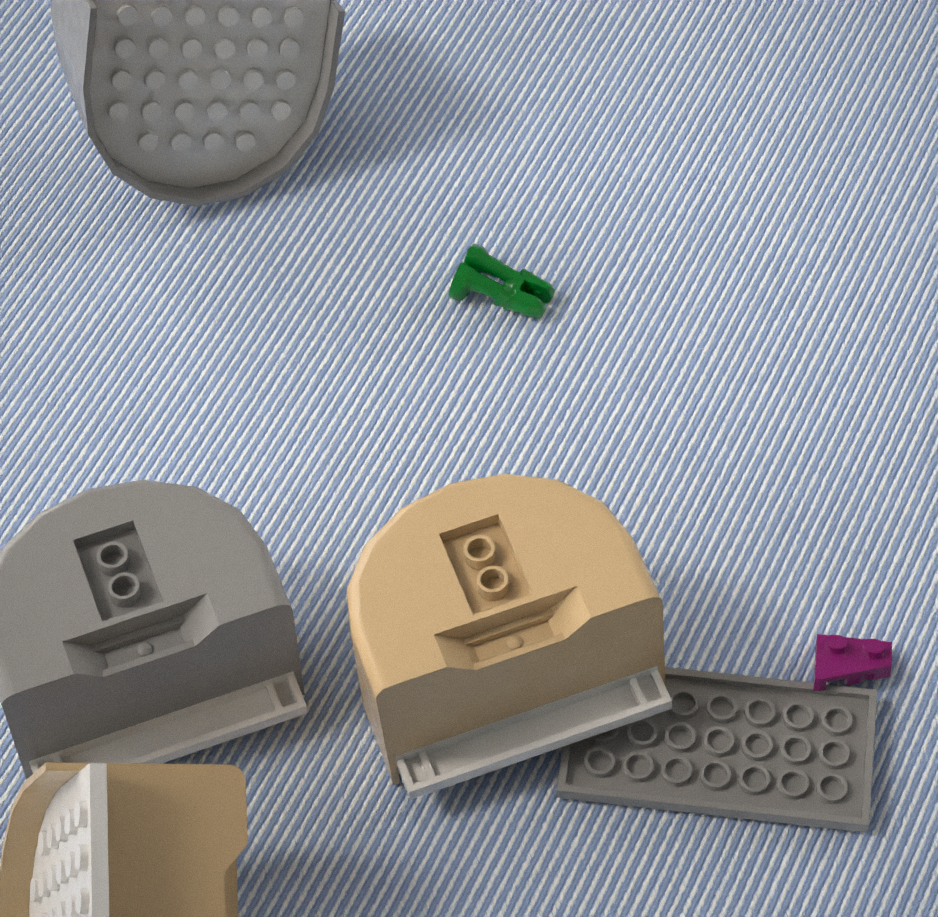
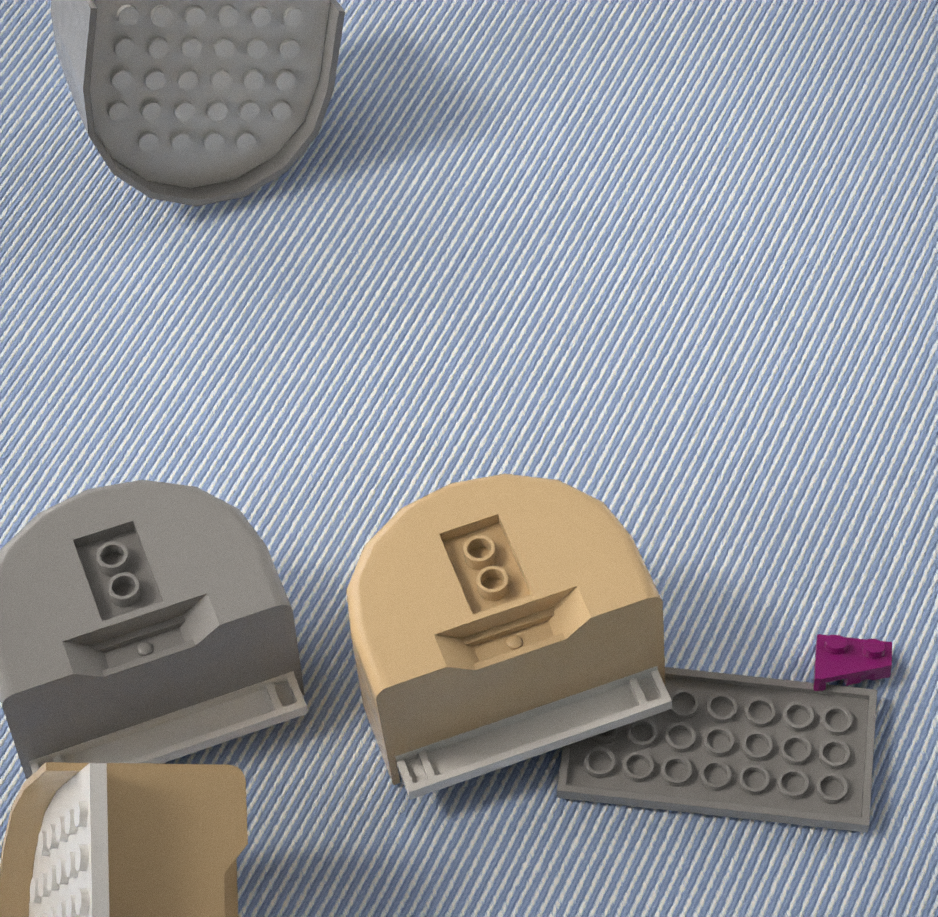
green piece [449,243,555,319] -> none

